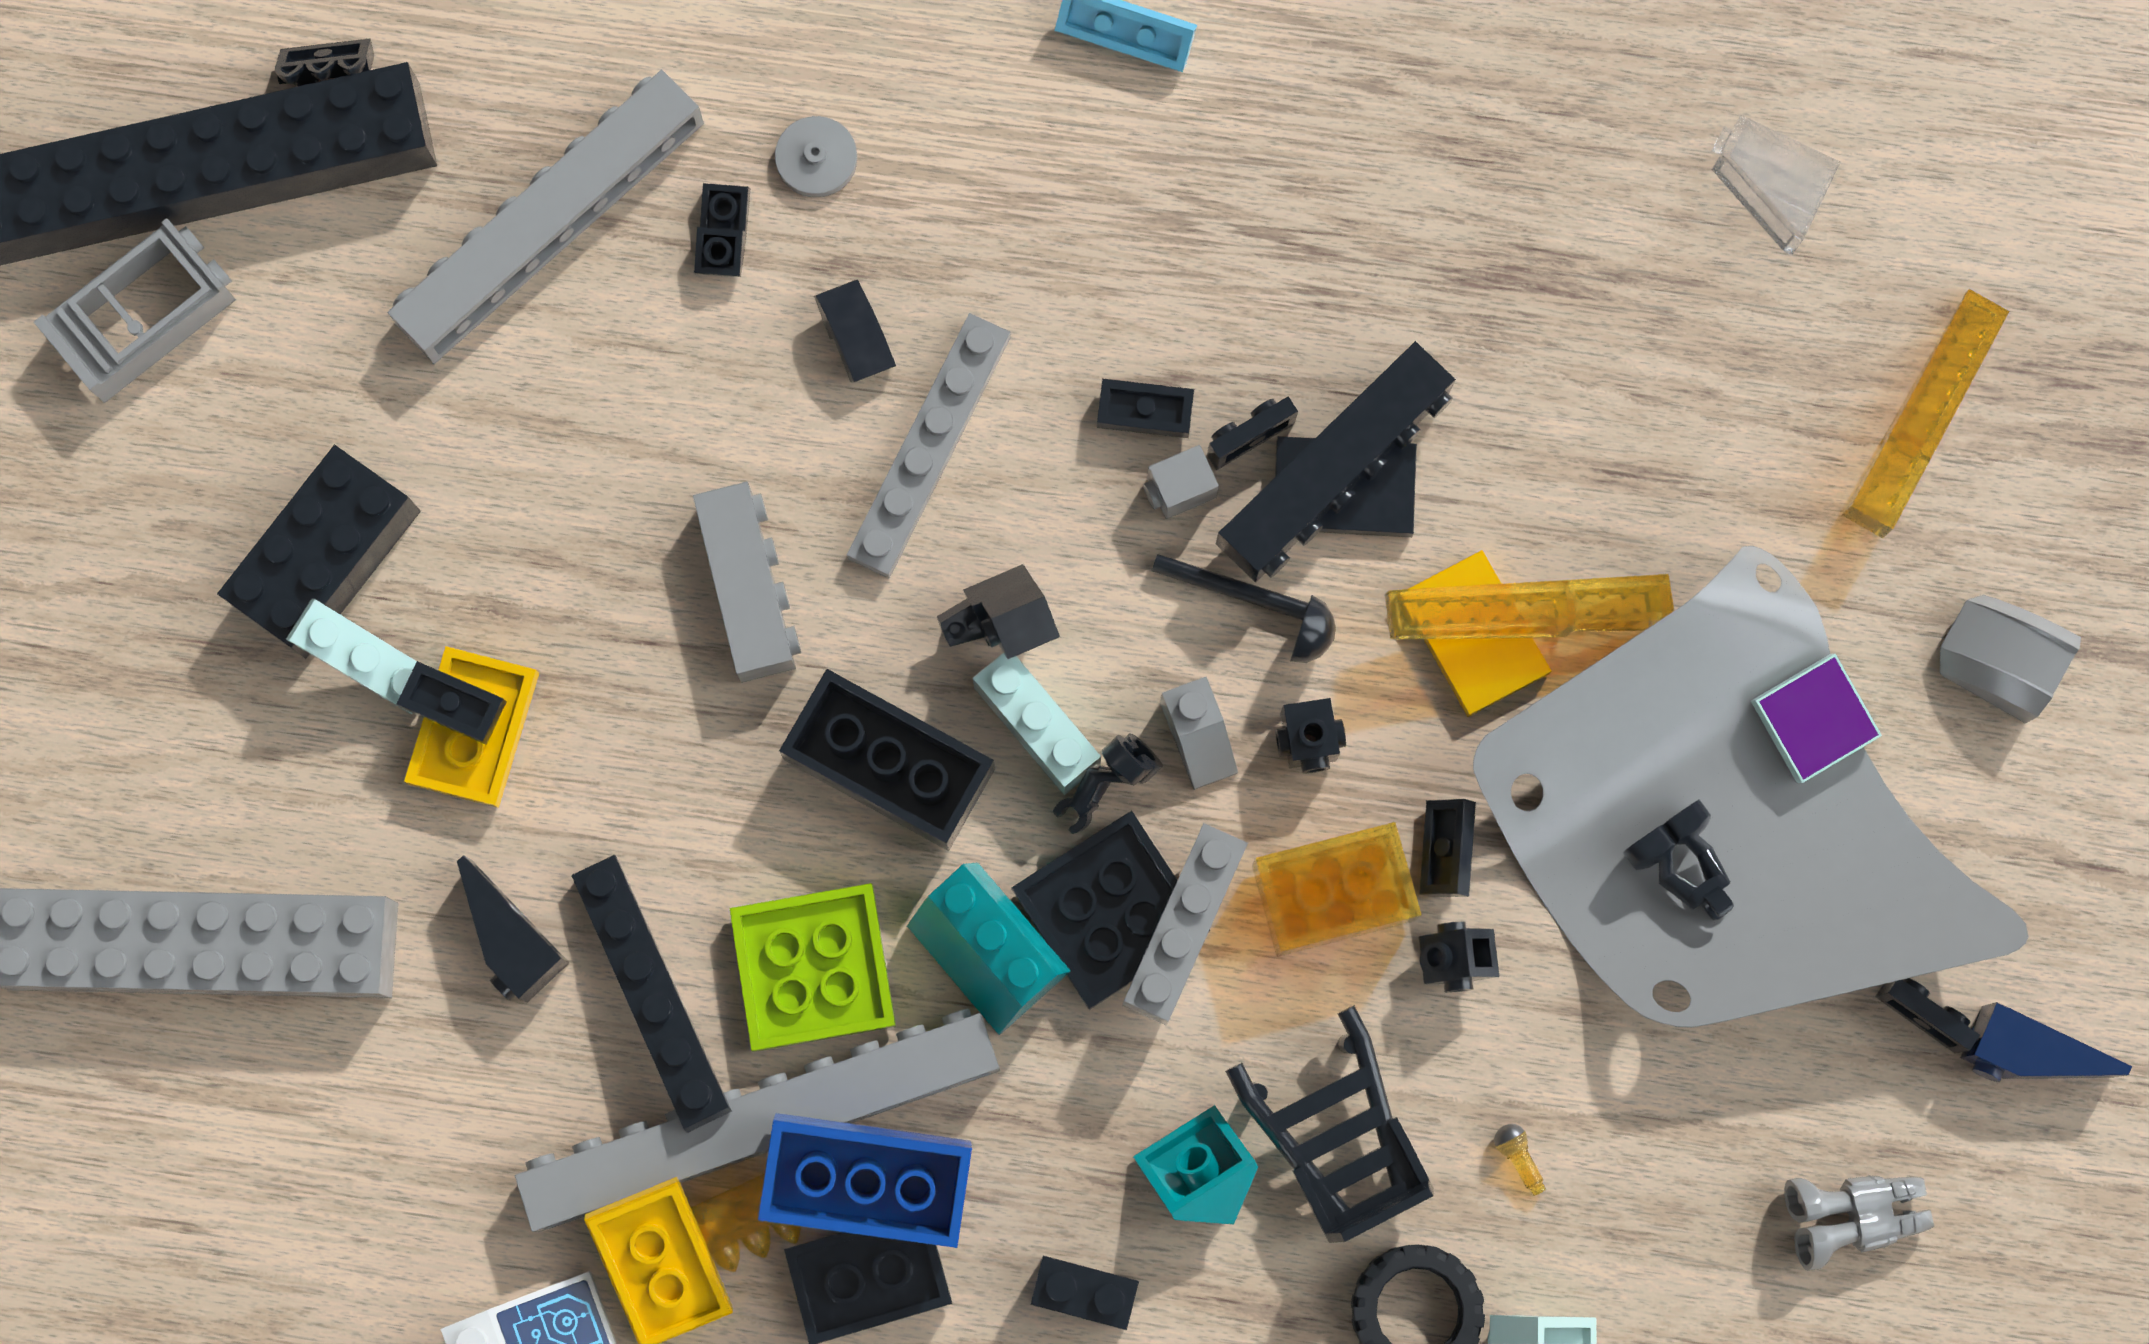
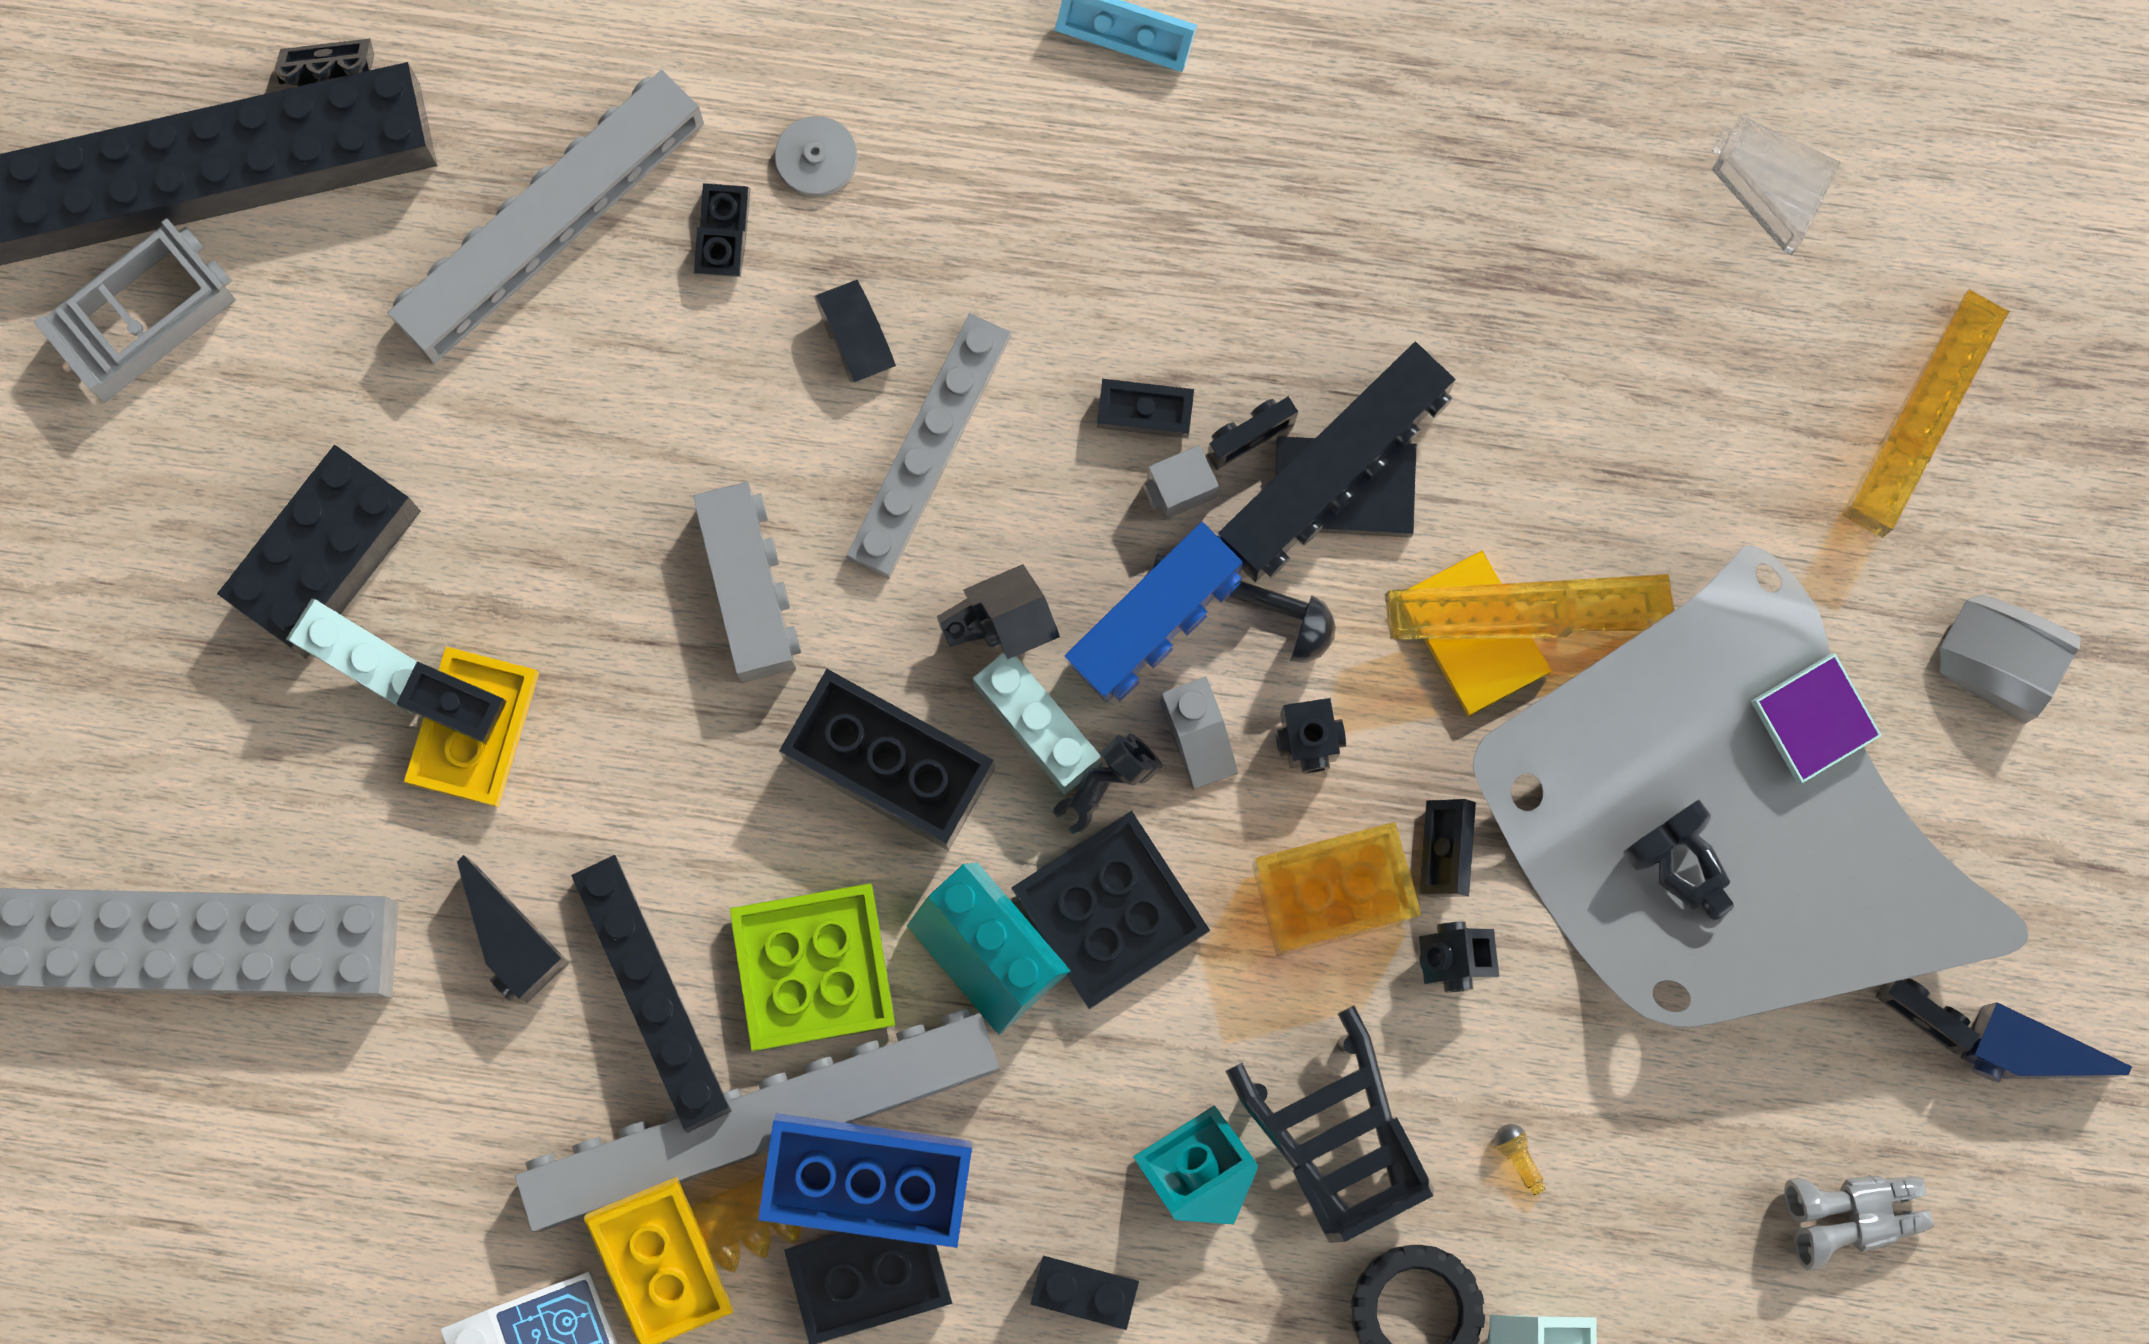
light grey brick [1122,823,1248,1026] -> none
none -> blue brick [1064,521,1243,703]

